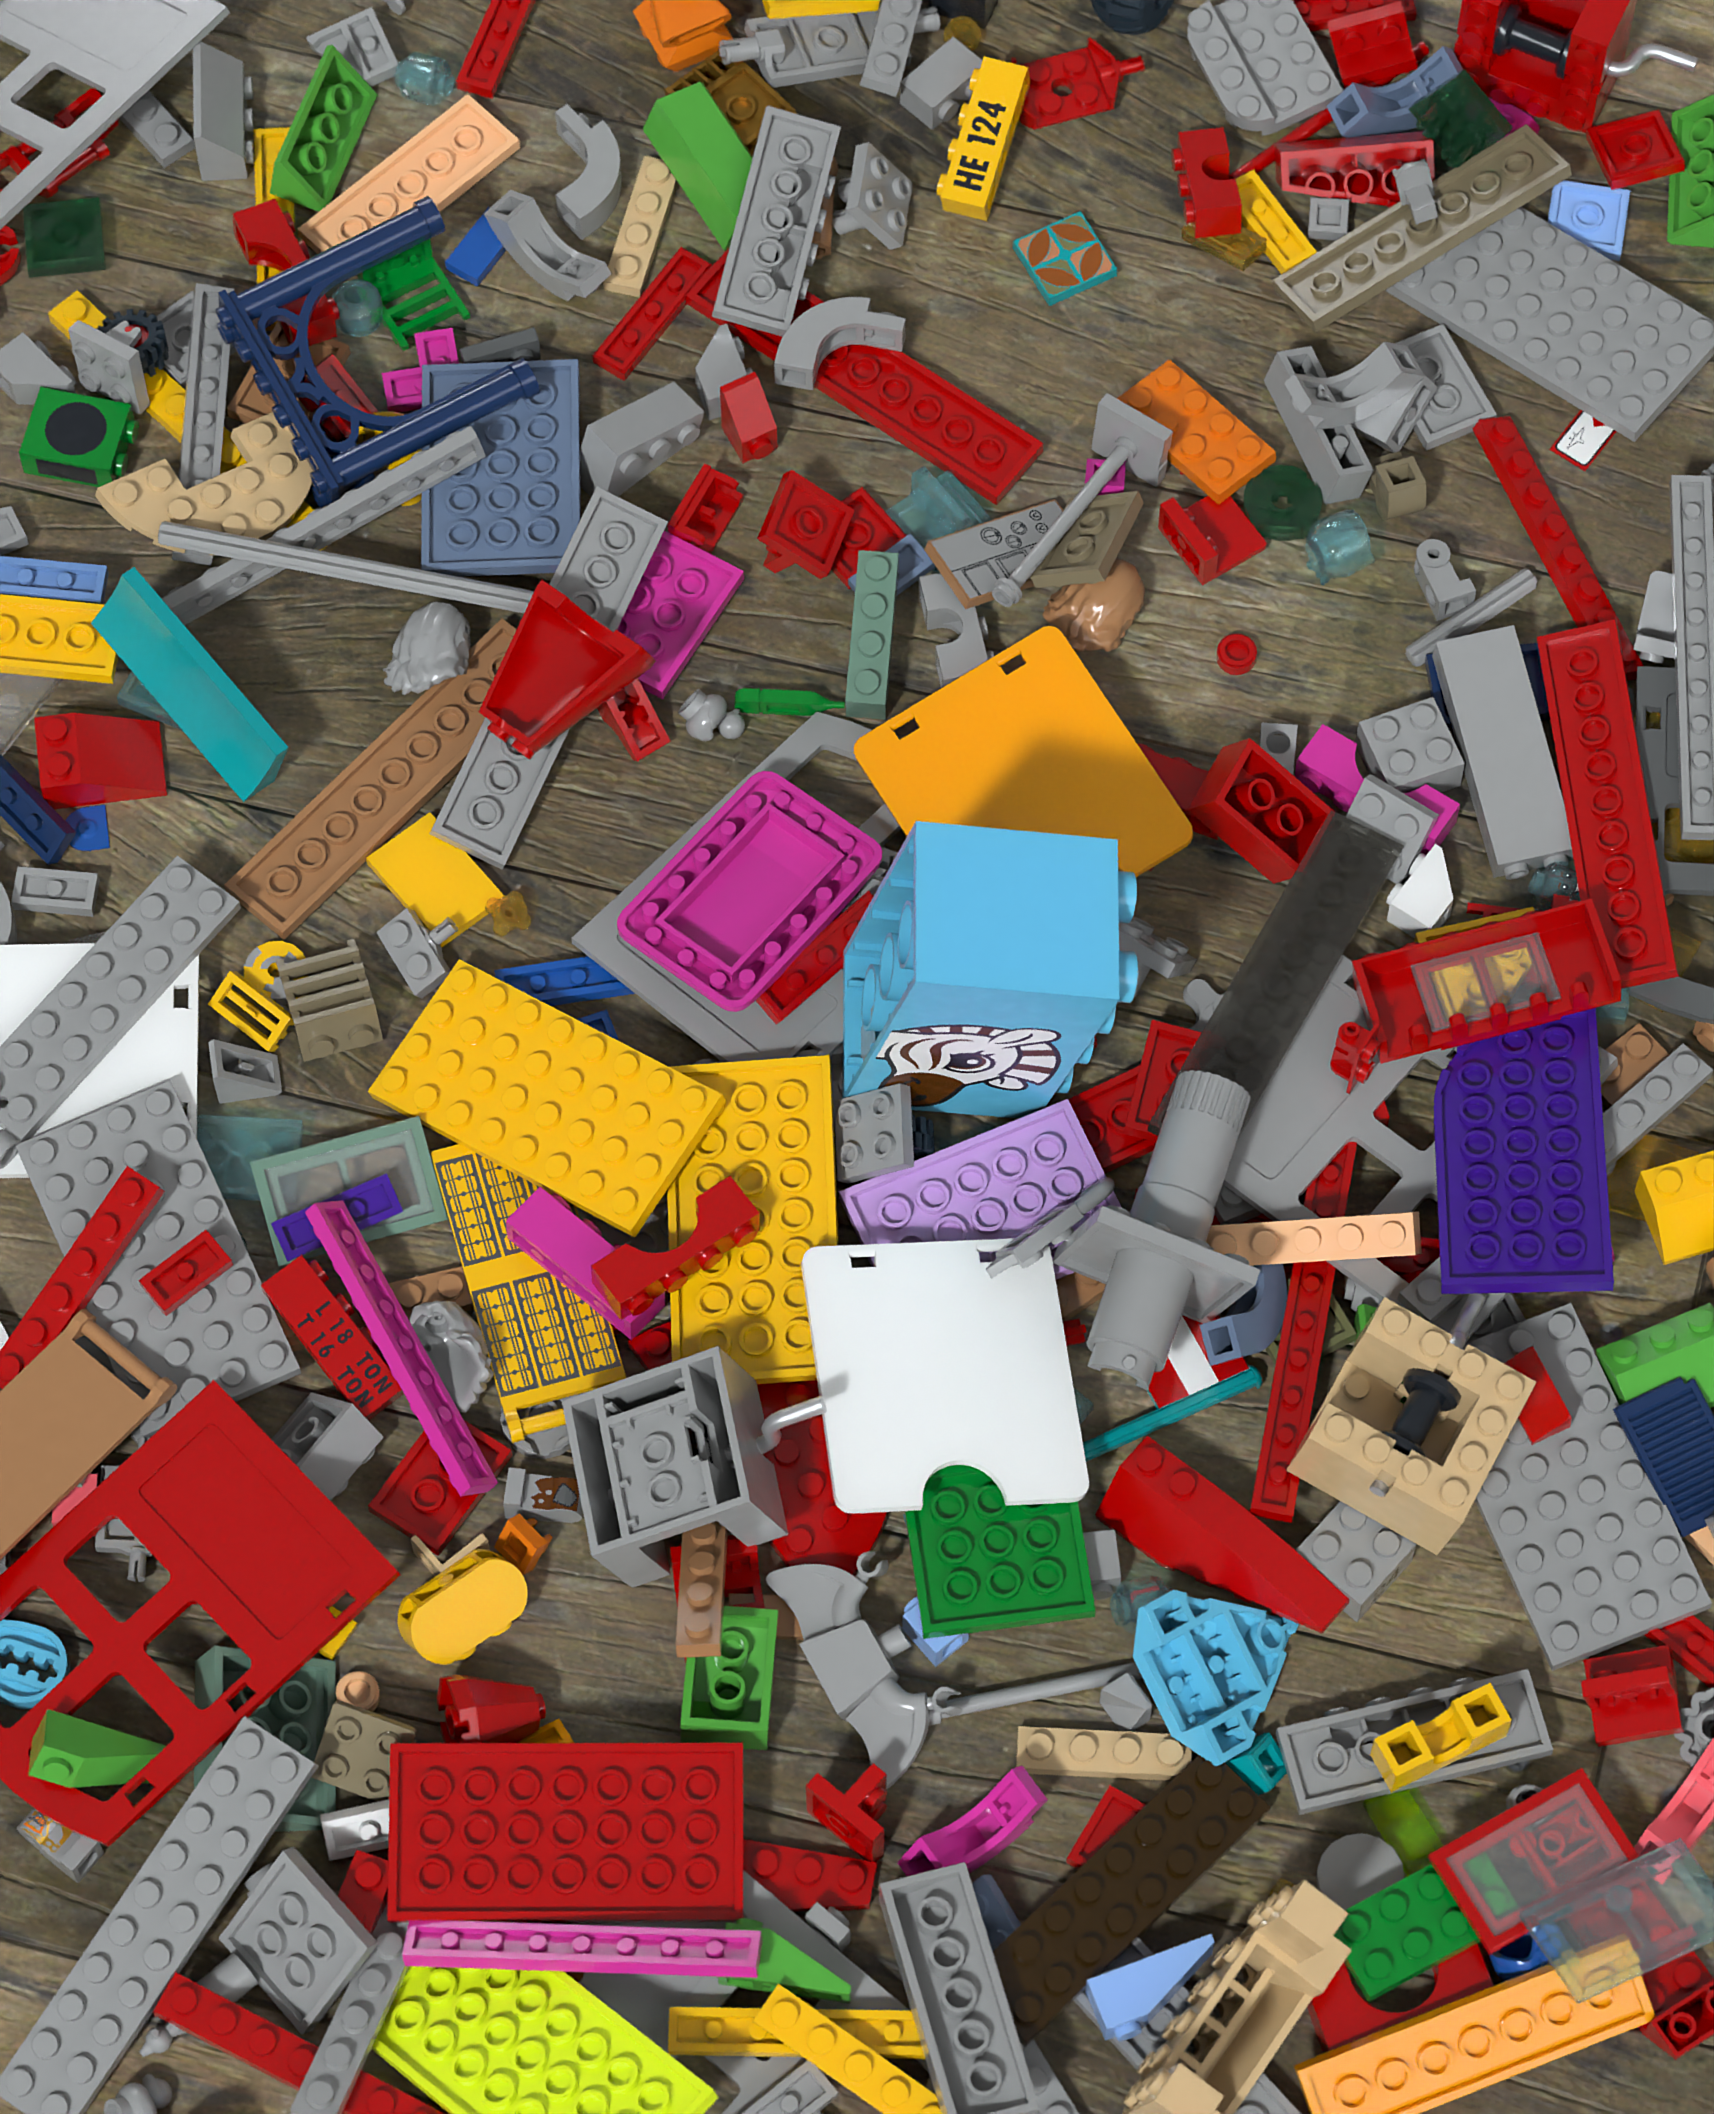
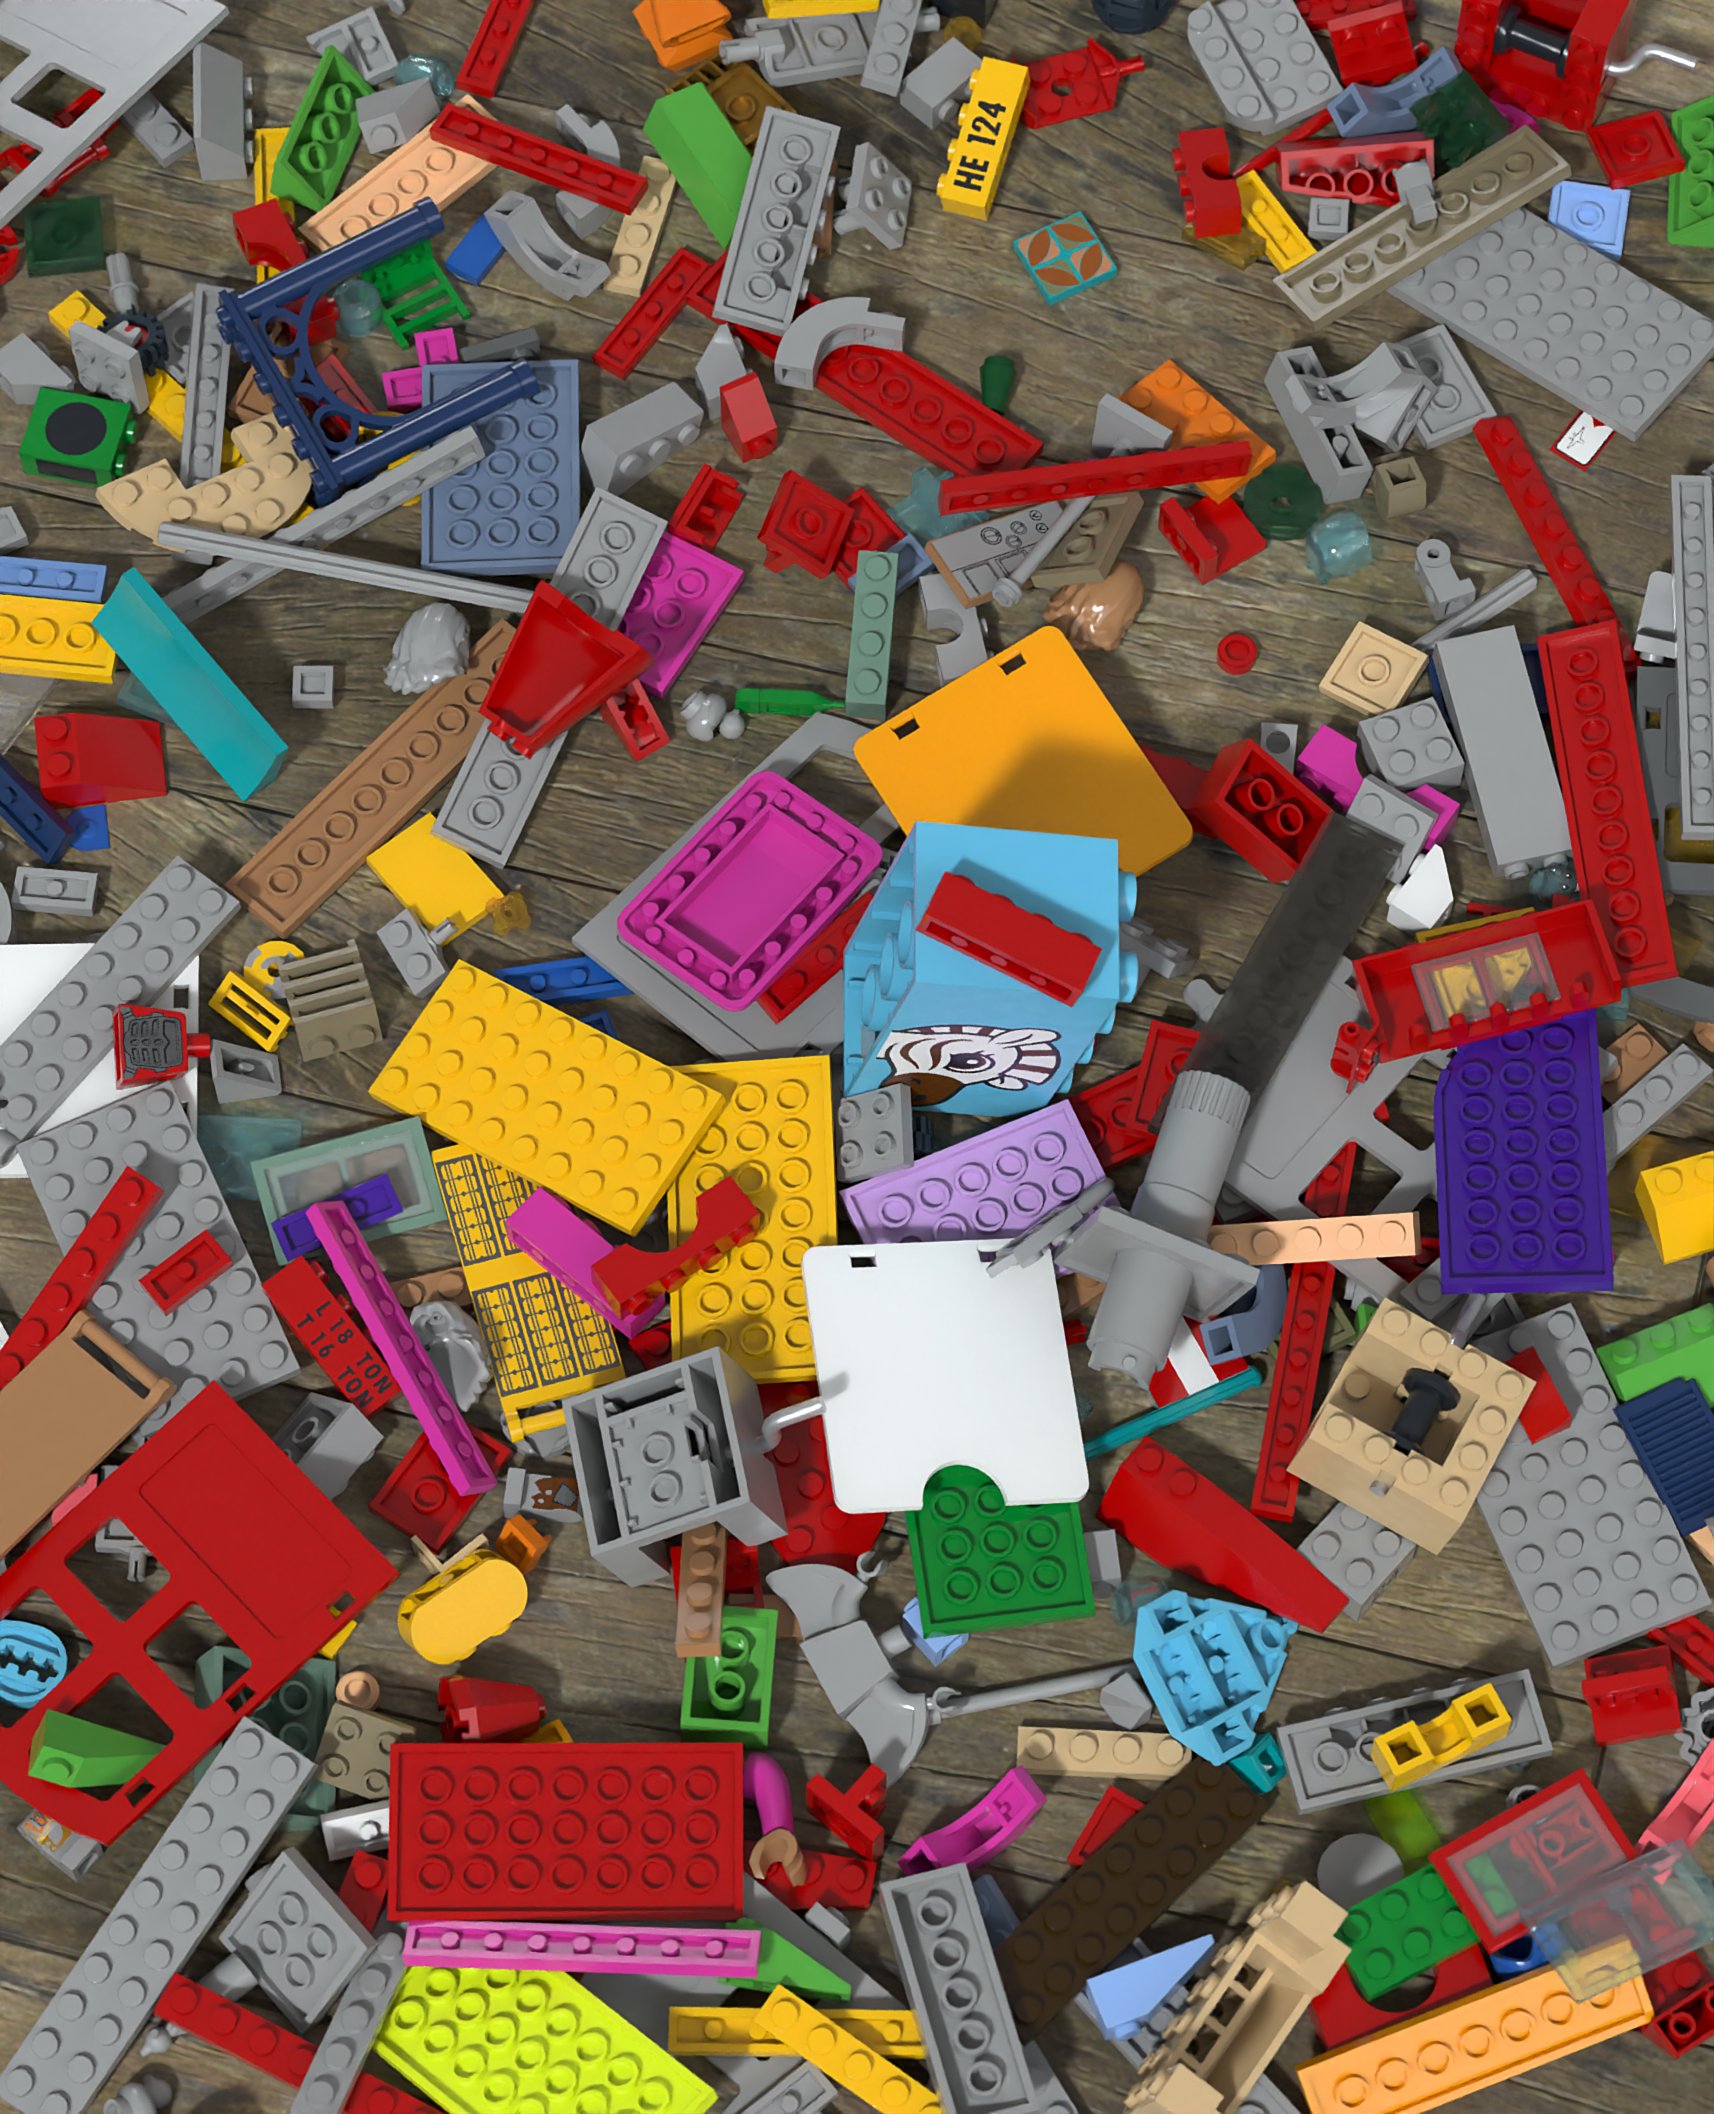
none -> light grey axle [106,252,140,316]
none -> torso [112,1004,210,1090]
none -> light grey plate [292,666,335,709]
none -> light grey slope [355,76,440,154]
none -> red plate [429,103,649,216]
none -> piece [743,1751,807,1886]
none -> red brick [916,871,1102,1007]
none -> red plate [937,441,1253,516]
none -> dark green cone [979,356,1018,416]
none -> tan plate [1319,621,1430,718]

